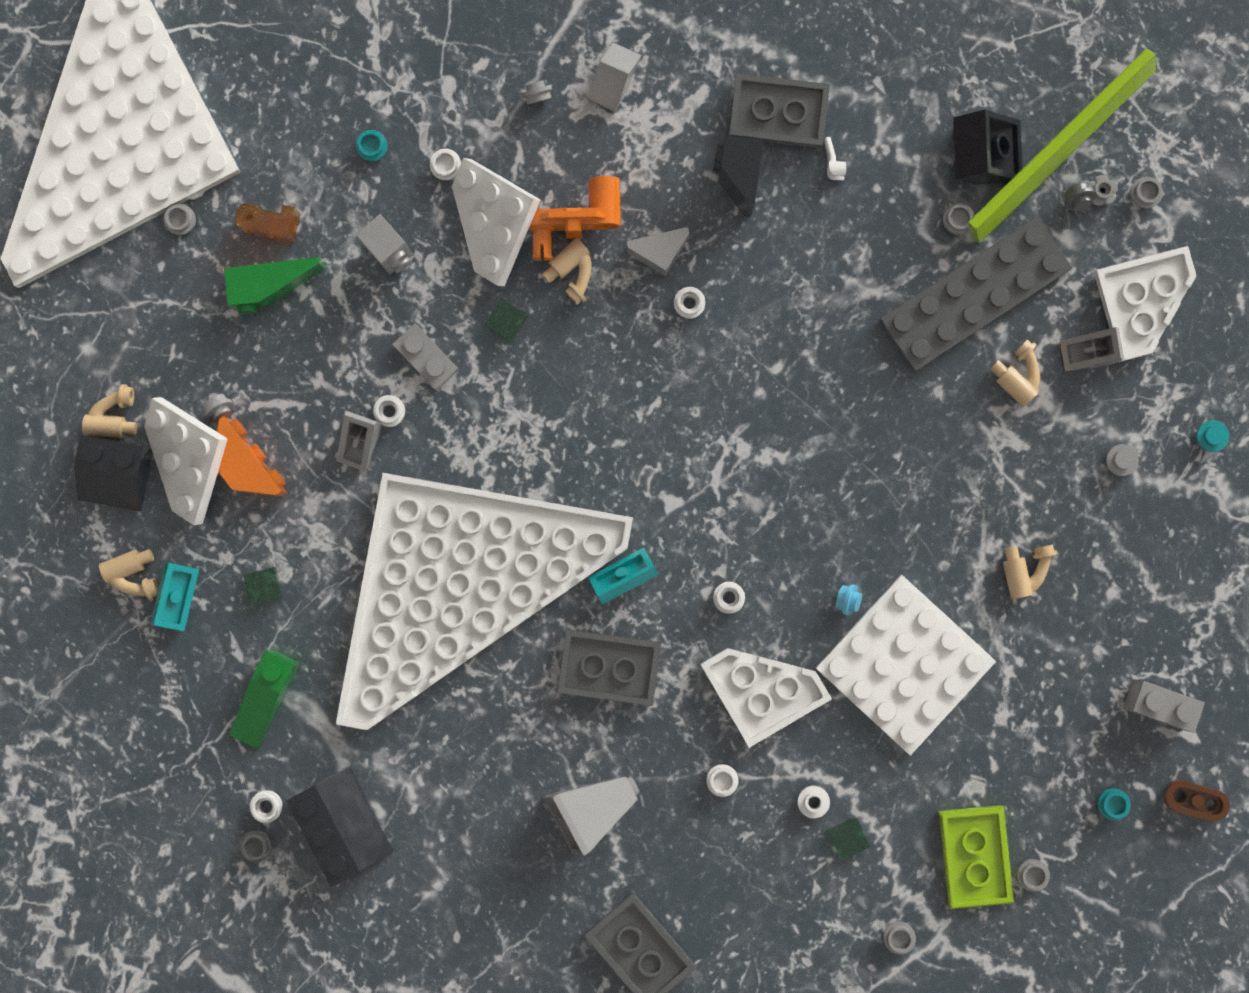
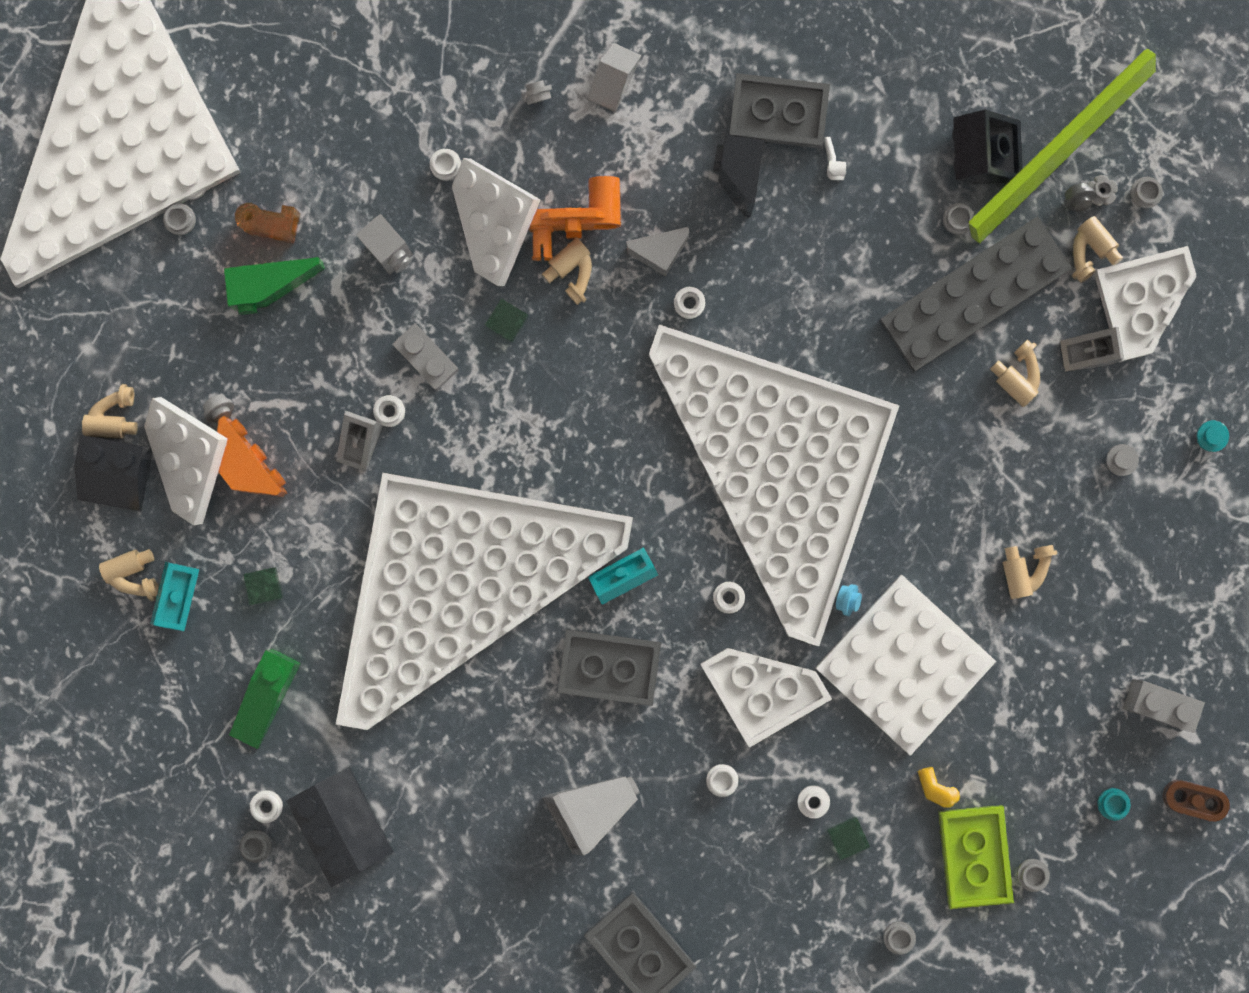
teal plate [356,130,388,162] -> none
none -> white plate [649,325,899,646]
none -> yellow arm [917,767,960,808]
none -> tan plant [1072,216,1123,283]

